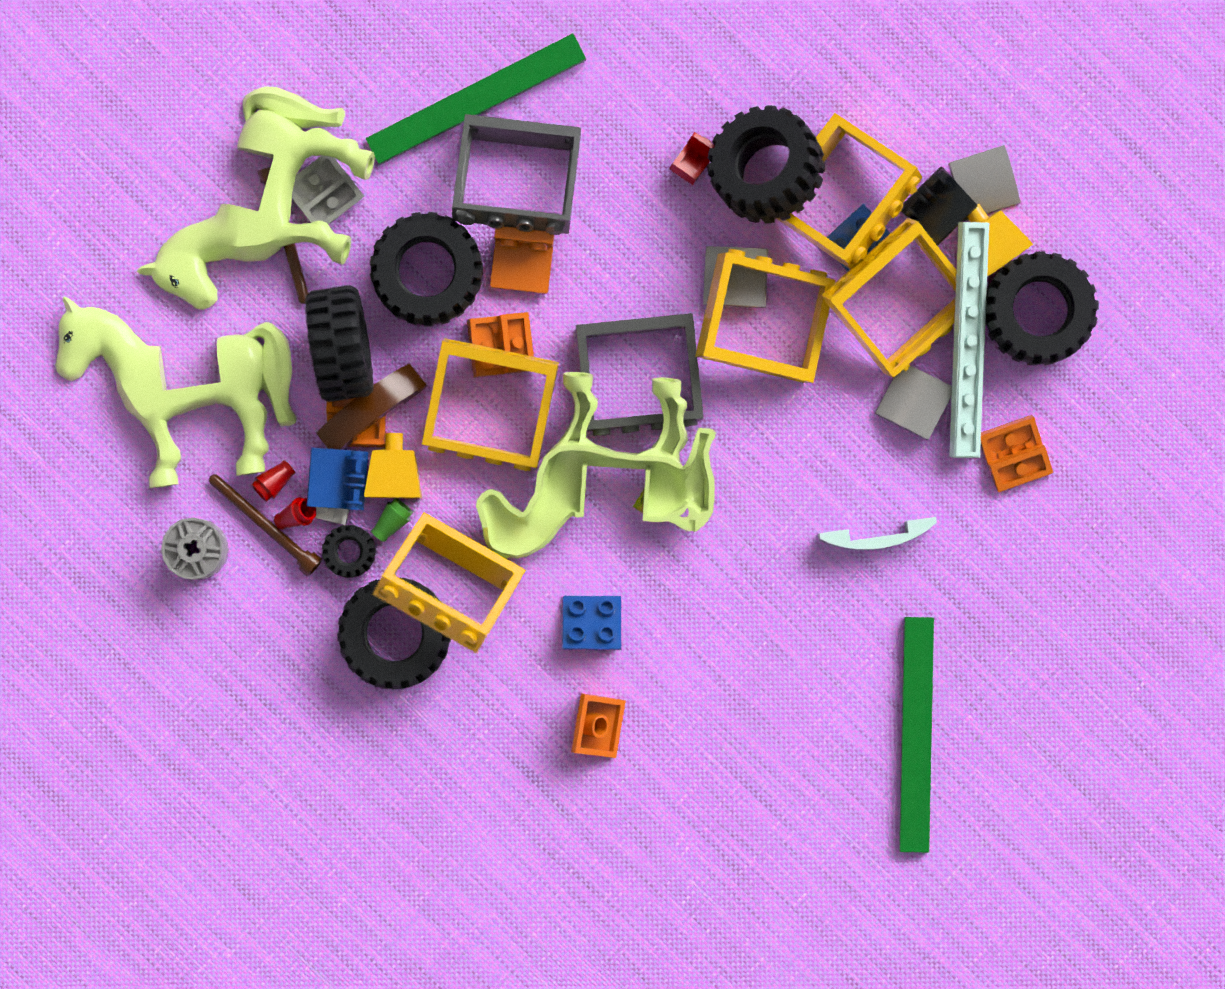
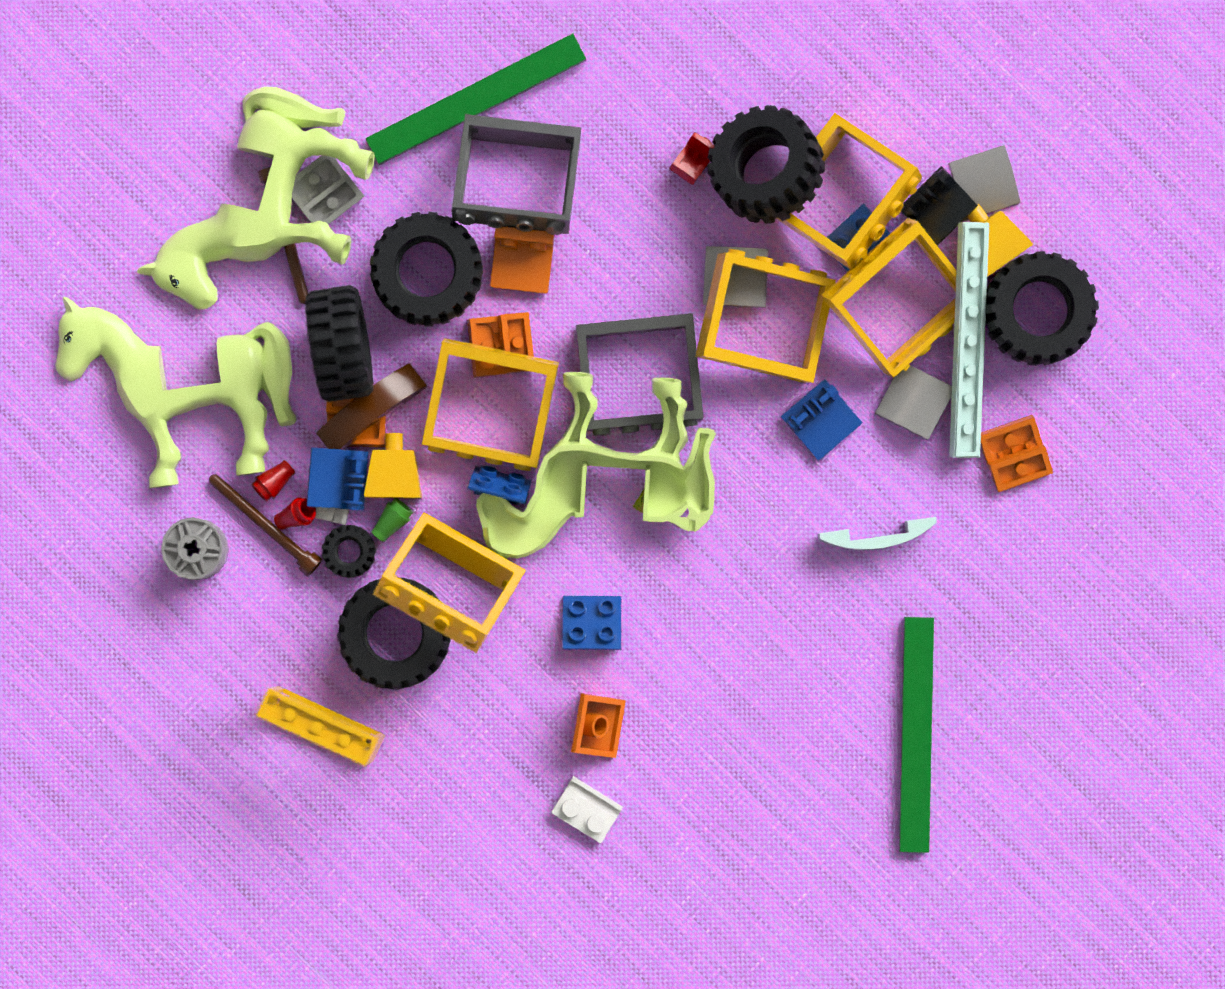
none -> yellow window [256,686,385,766]
none -> blue hinge [467,466,532,506]
none -> white plate [551,776,623,844]
none -> blue hinge [781,379,863,461]

